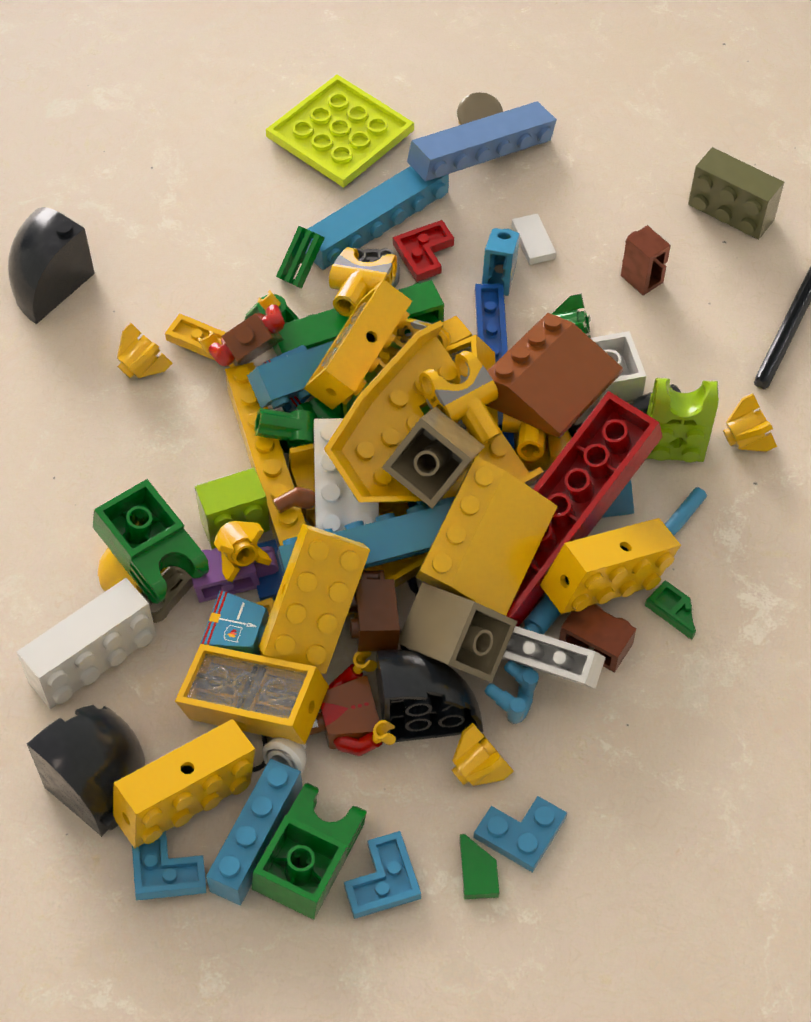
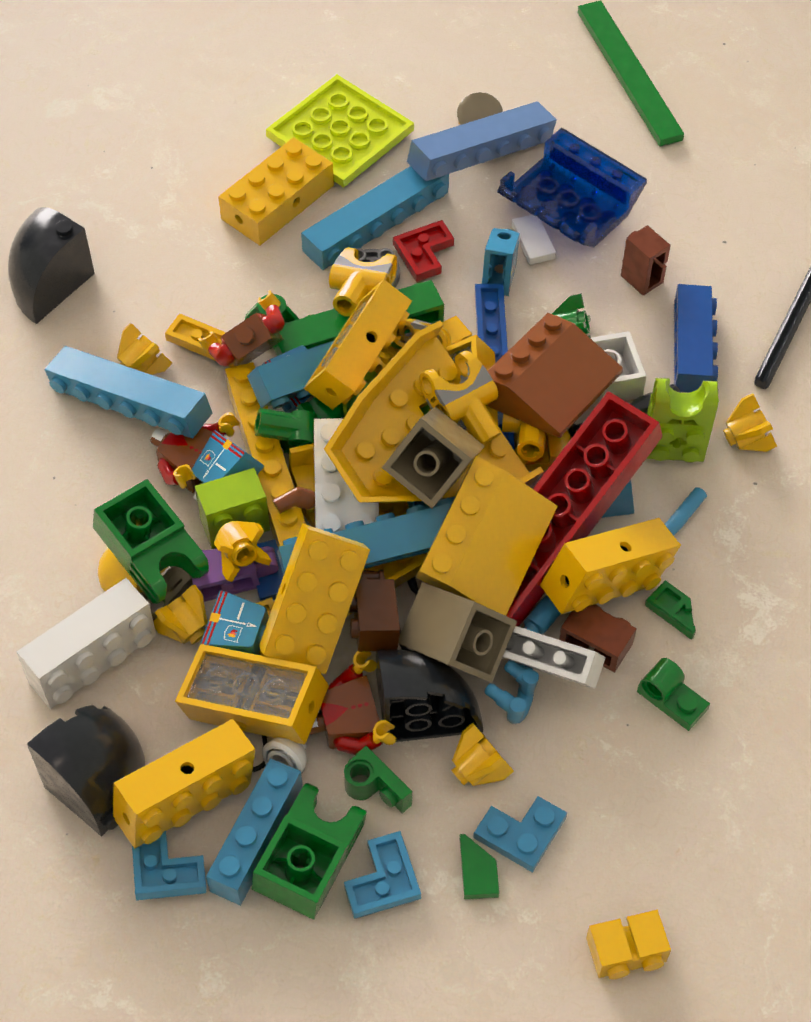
green tile [276,226,325,289] -> none
olive brick [688,147,784,240] -> none
none -> dark azure brick [44,346,213,439]
none -> torso [150,412,240,493]
none -> yellow brick [153,584,208,645]
none -> dark azure torso [192,430,264,500]
none -> yellow brick [218,137,334,246]
none -> green plate [344,746,412,813]
none -> clear blue slope [497,127,647,248]
none -> green tile [577,0,684,147]
none -> yellow piece [586,909,671,980]
none -> green plate [637,658,710,731]
none -> blue brick [674,284,718,392]

